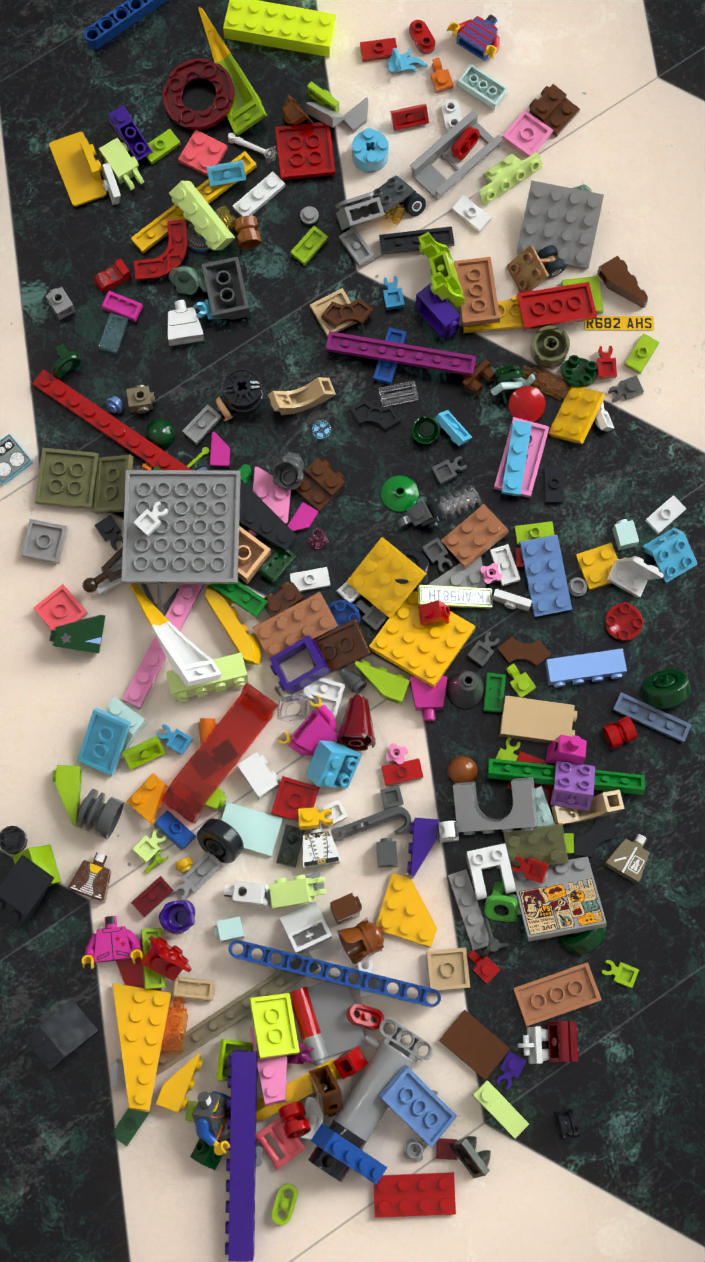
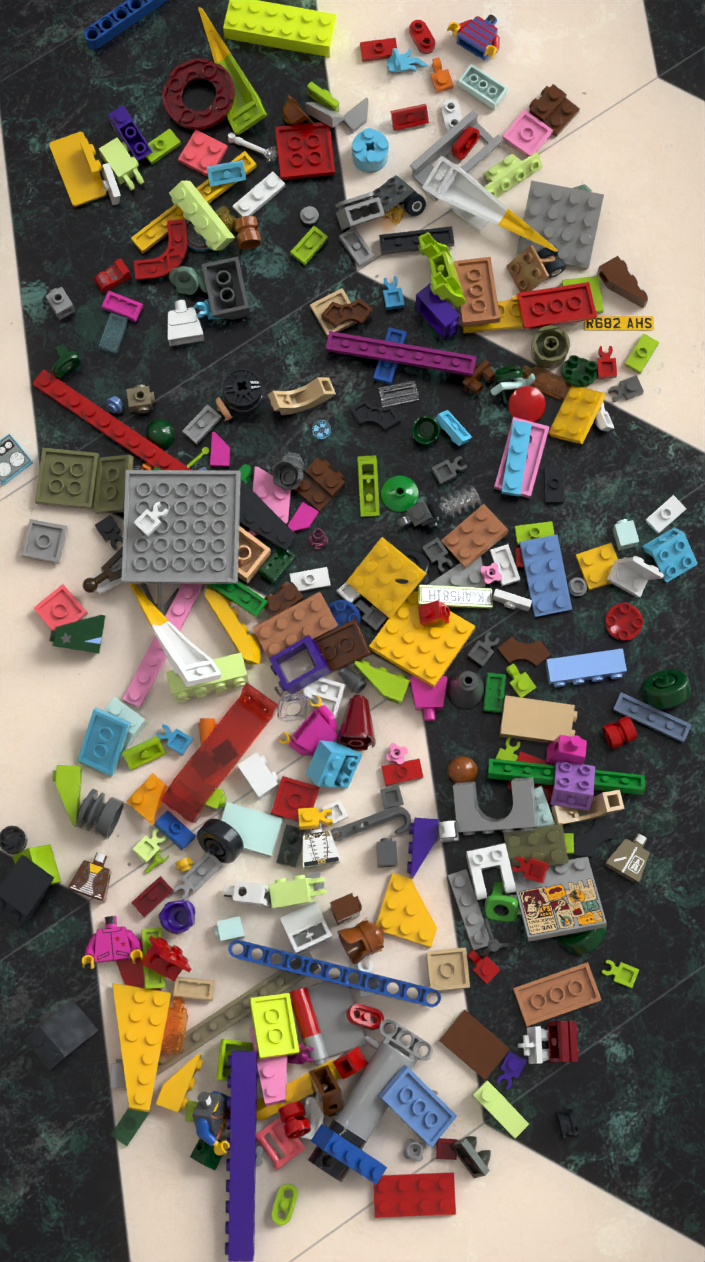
none -> lime slope [357,456,380,517]
none -> white plate [422,156,558,252]

